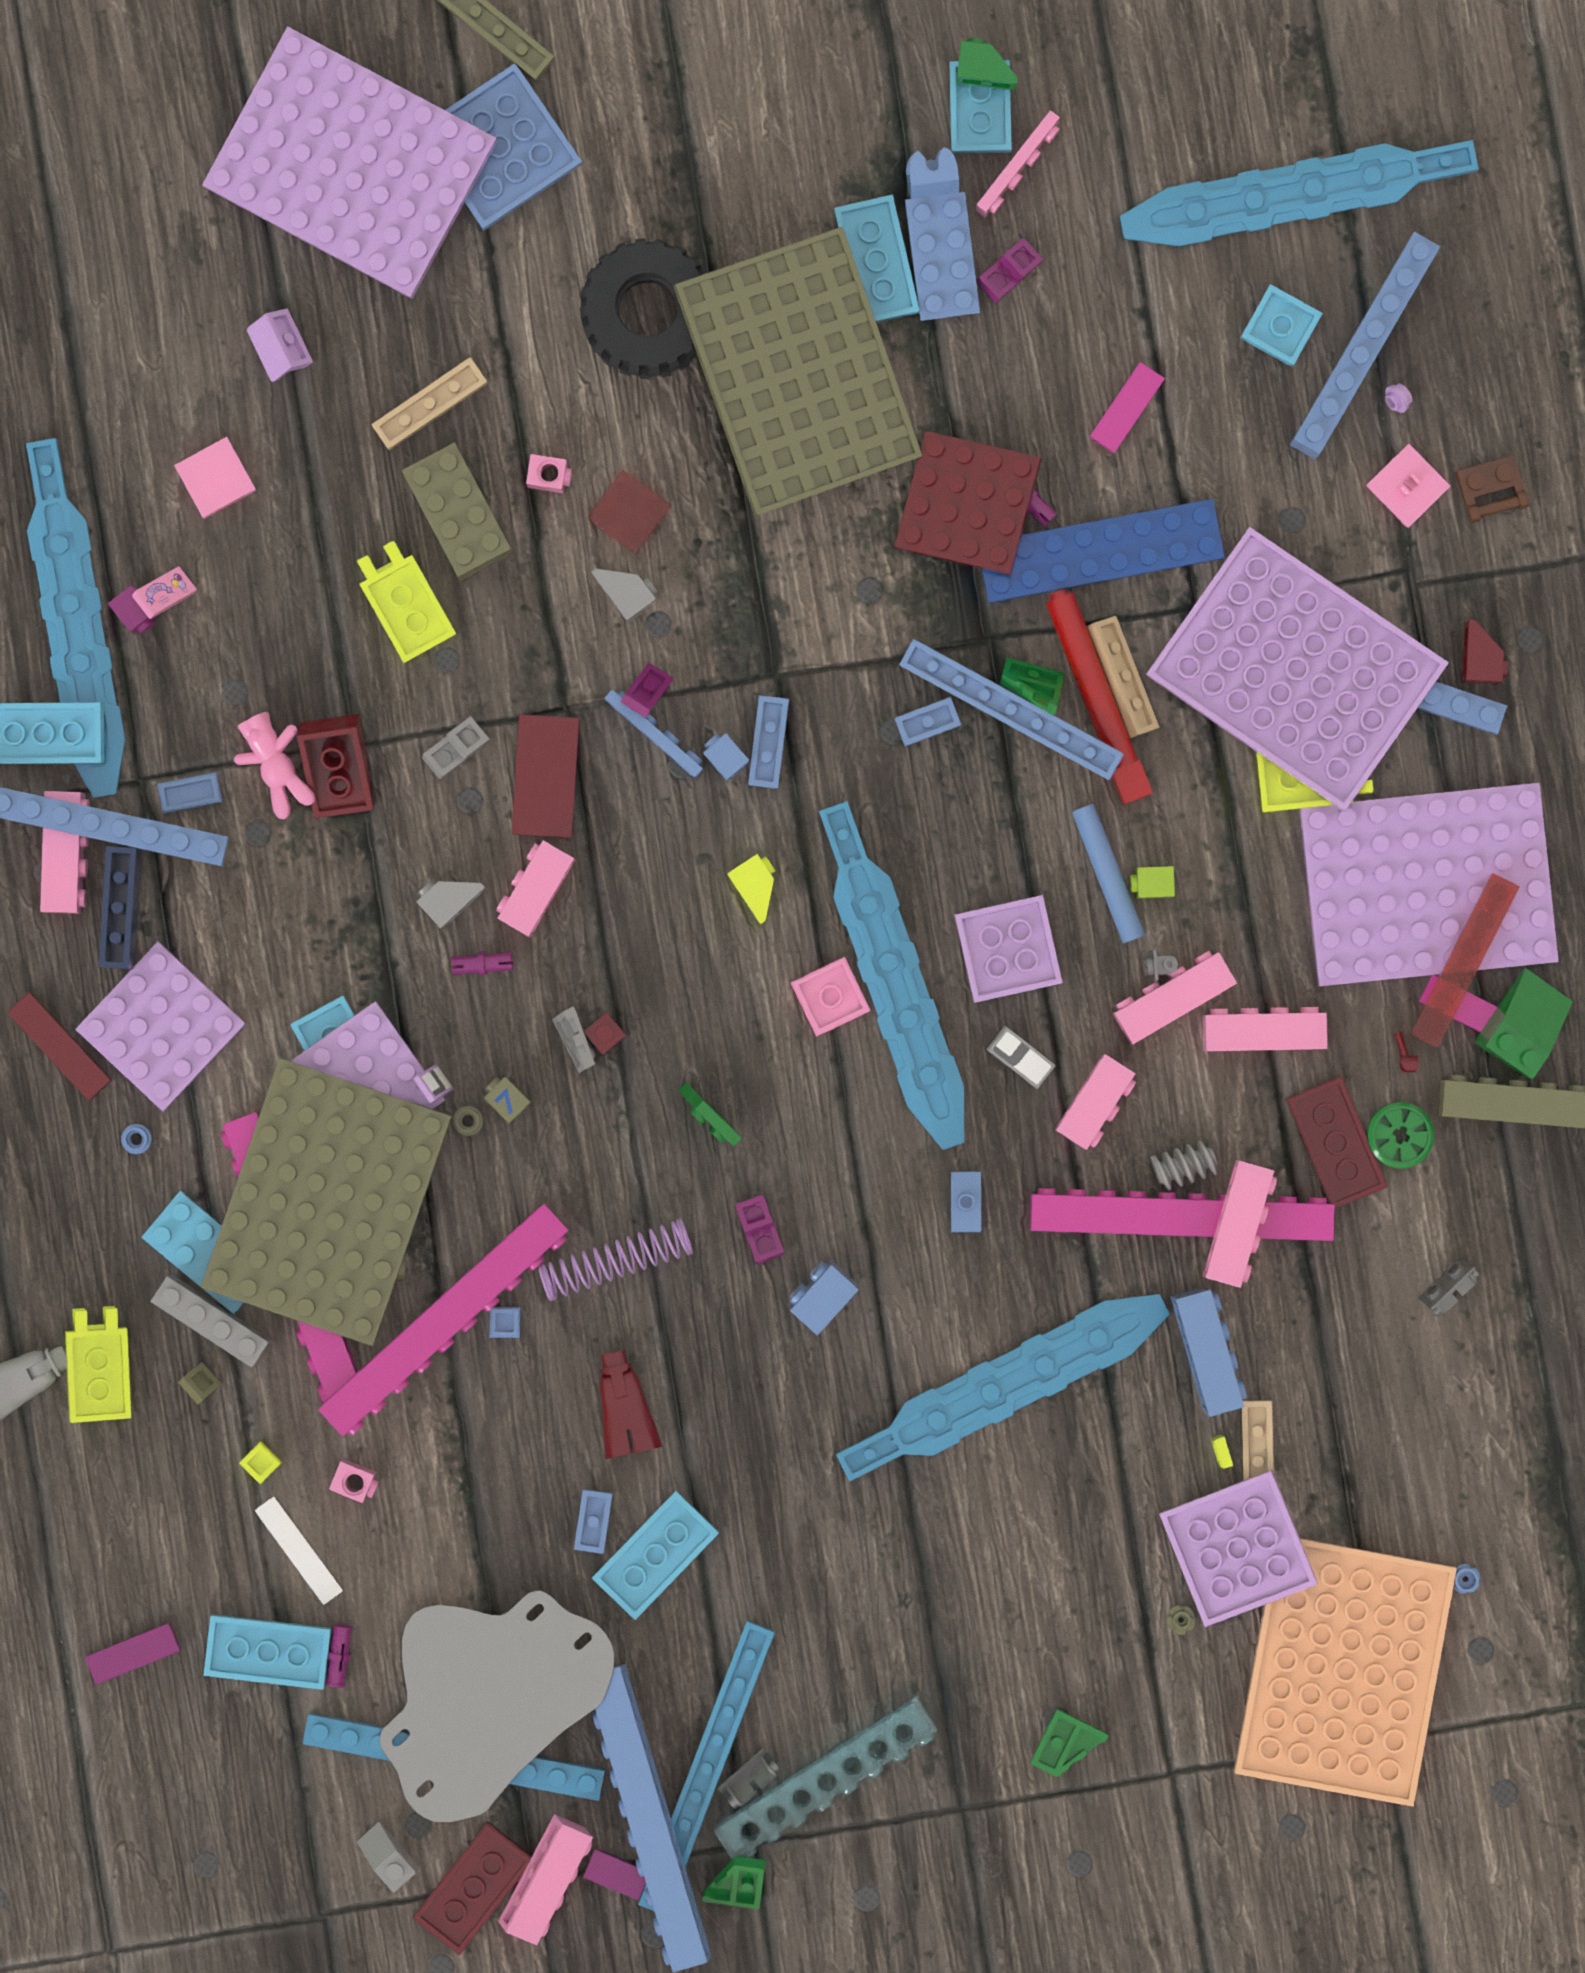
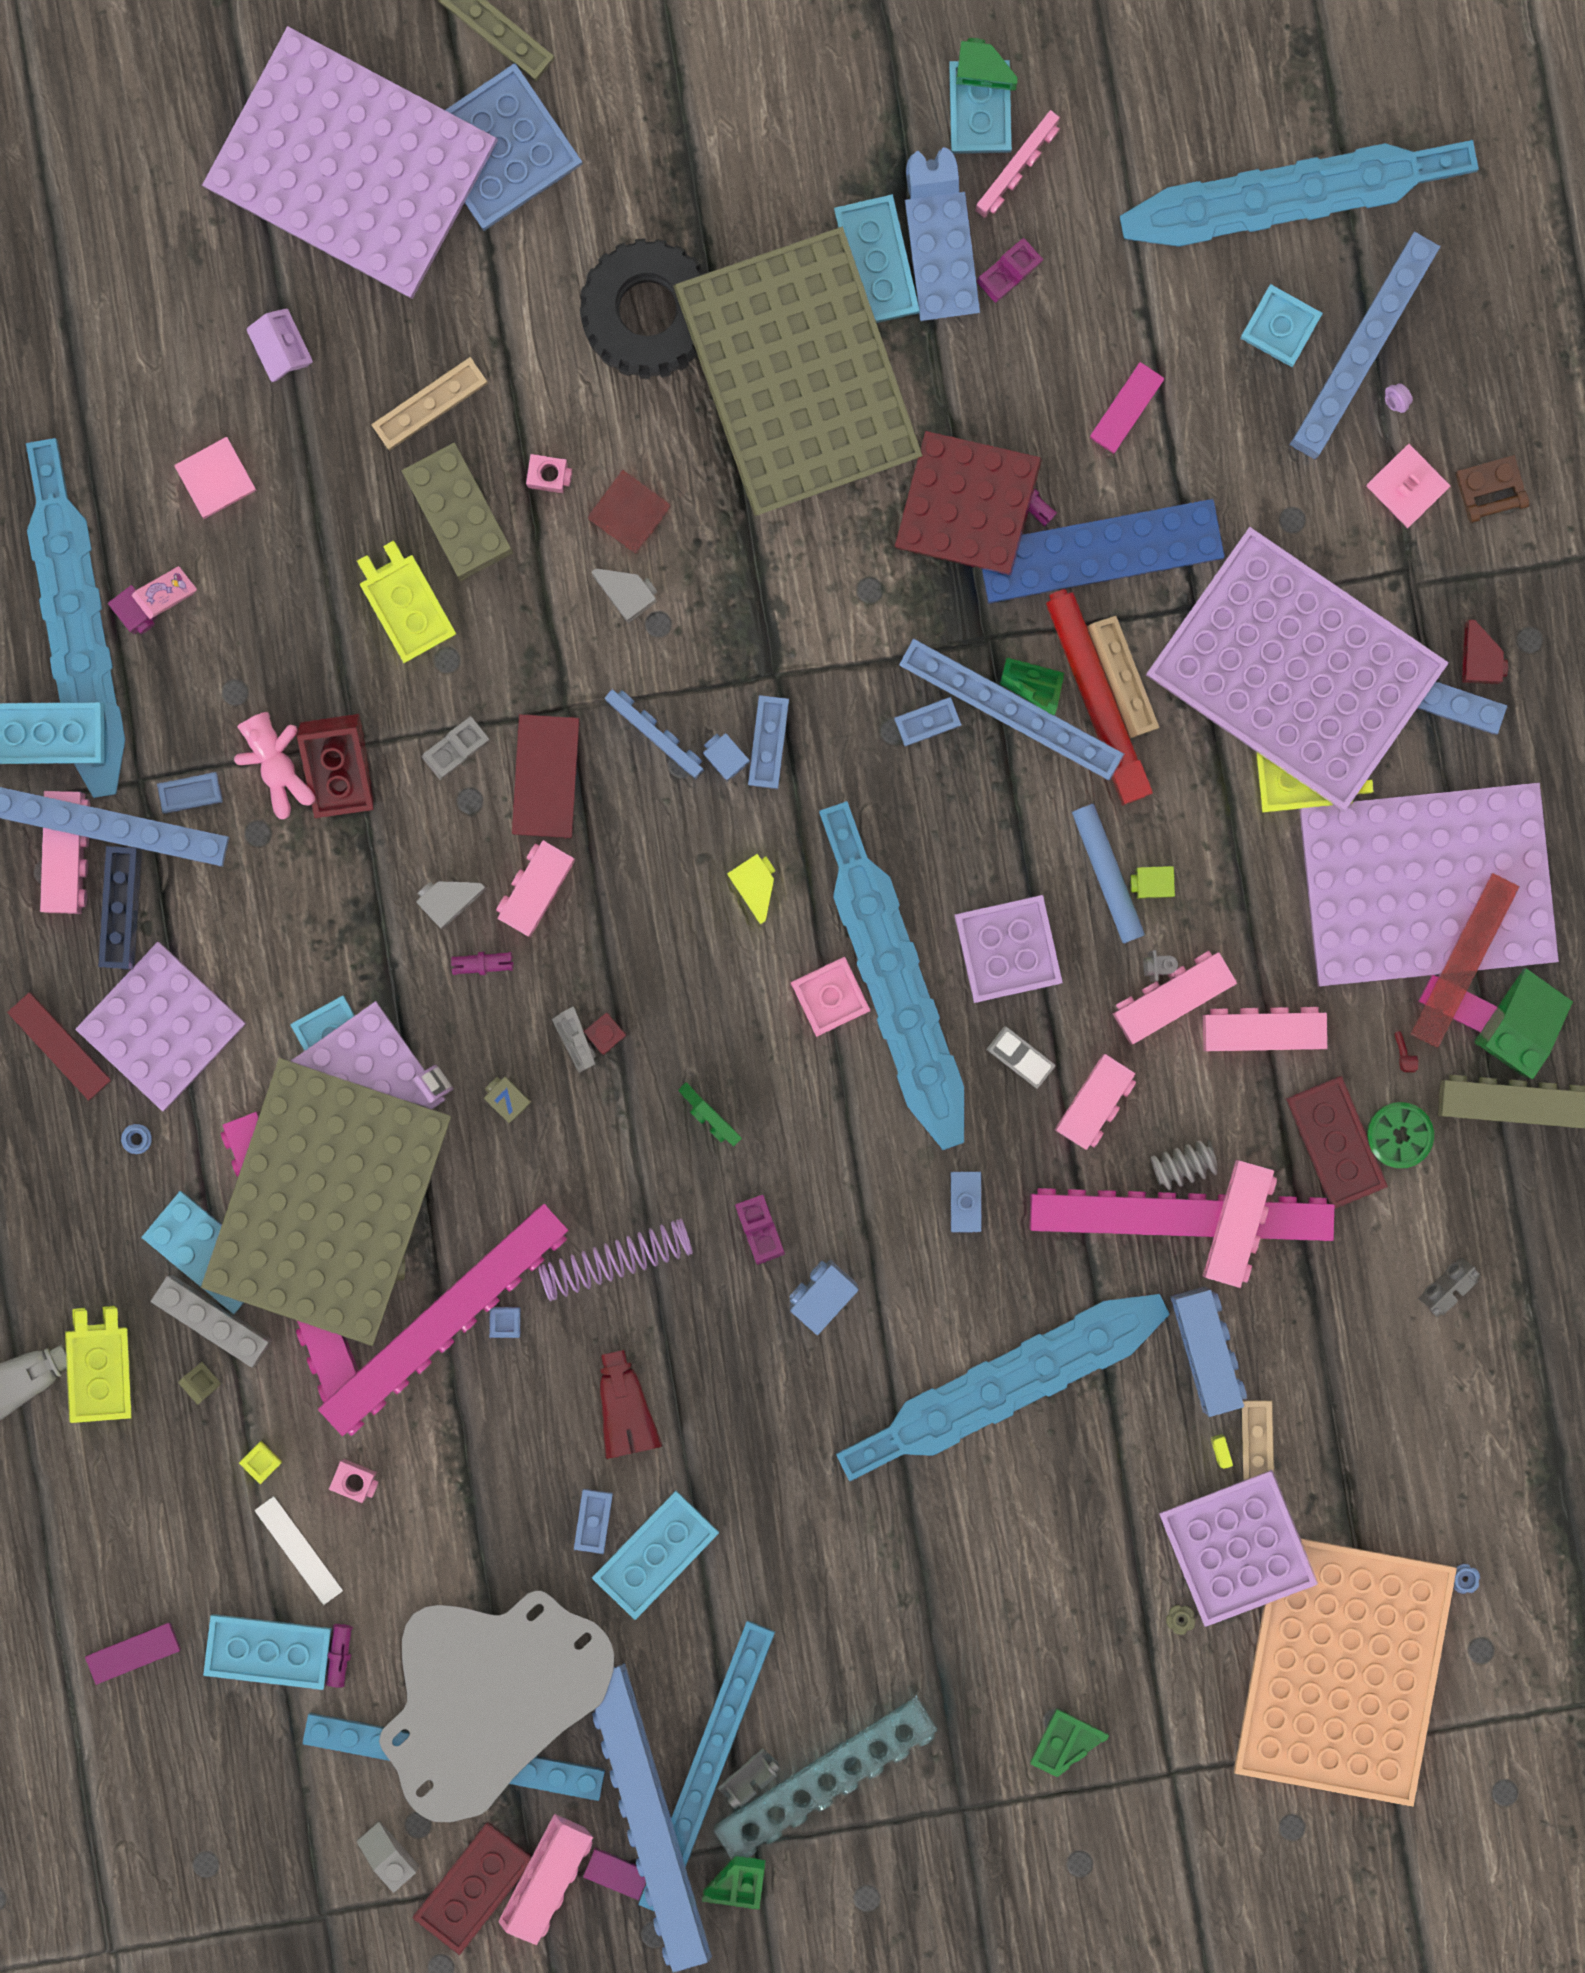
olive plate [453,1106,483,1136] -> none
magenta plate [621,662,674,718] -> none

